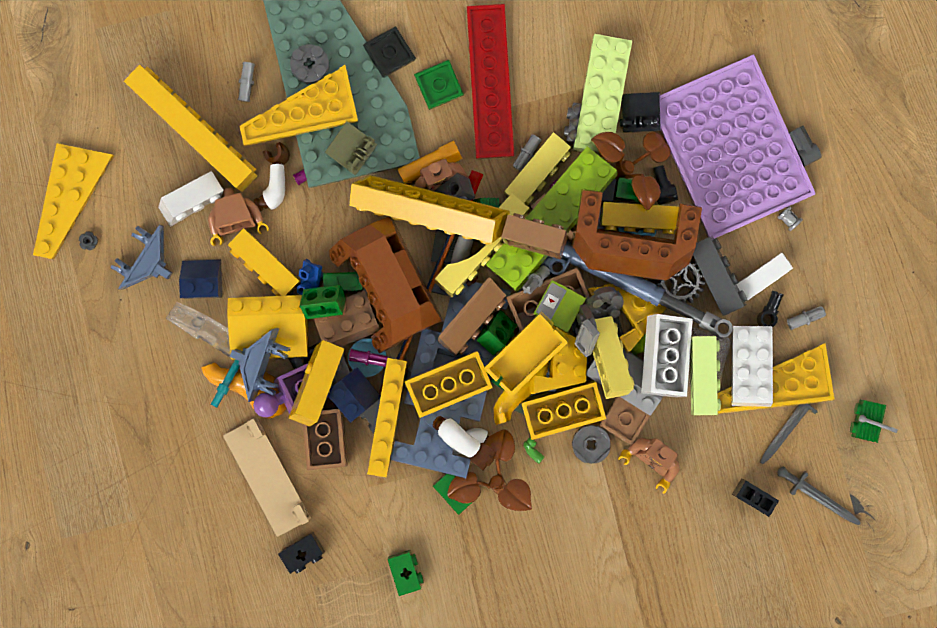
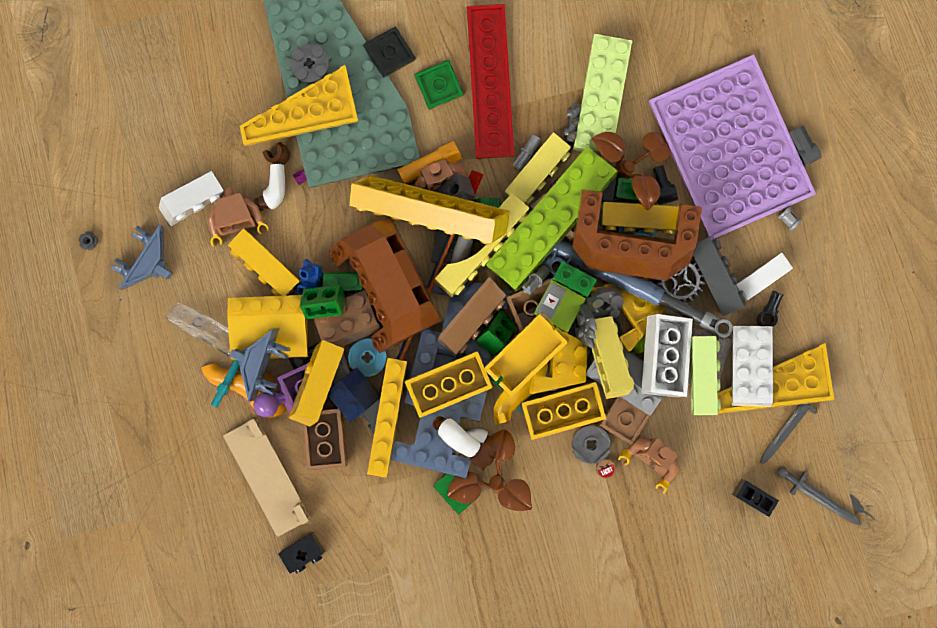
yellow wing [33,143,114,259] -> none
yellow brick [124,64,258,192] -> none
dark blue slope [179,259,222,299] -> none
light grey pin [238,62,255,102] -> none
olive hinge [325,121,378,176] -> none
magenta axle [349,349,388,367] -> none
green brick [387,550,424,596] -> none
medium nougat brick [501,213,568,259] -> none
bright green arm [523,437,544,464] -> none
light grey tile [574,319,600,357] -> none
black hinge [620,92,661,132] -> none
light grey axle [787,306,826,330] -> none
green brick [850,400,887,443] -> none
light grey hinge [859,415,898,433] -> none
none -> green brick [552,261,597,298]
none -> tile [596,459,616,479]

